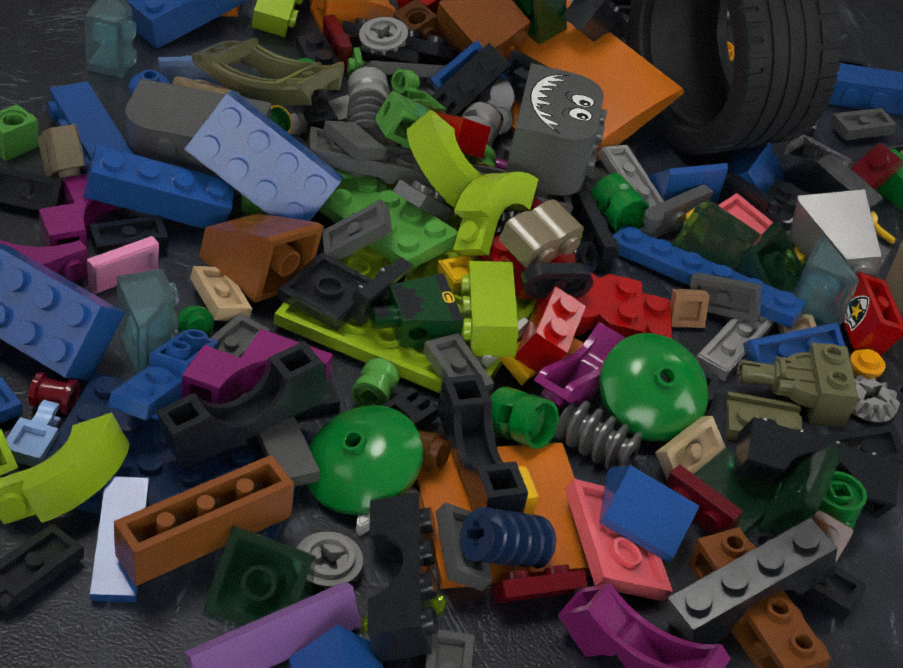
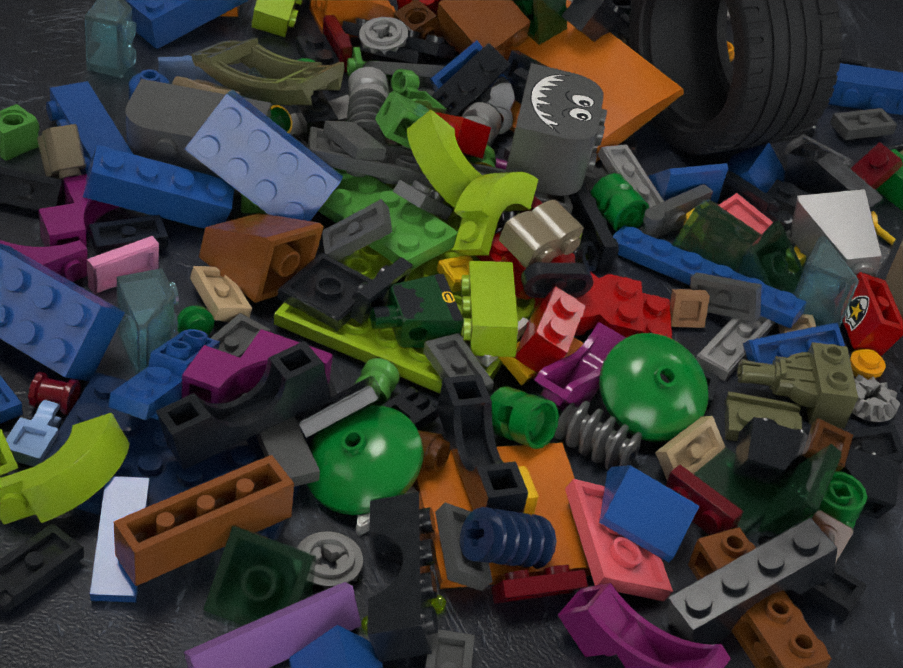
none -> tile [299,376,380,438]
none -> reddish brown tile [802,418,853,471]

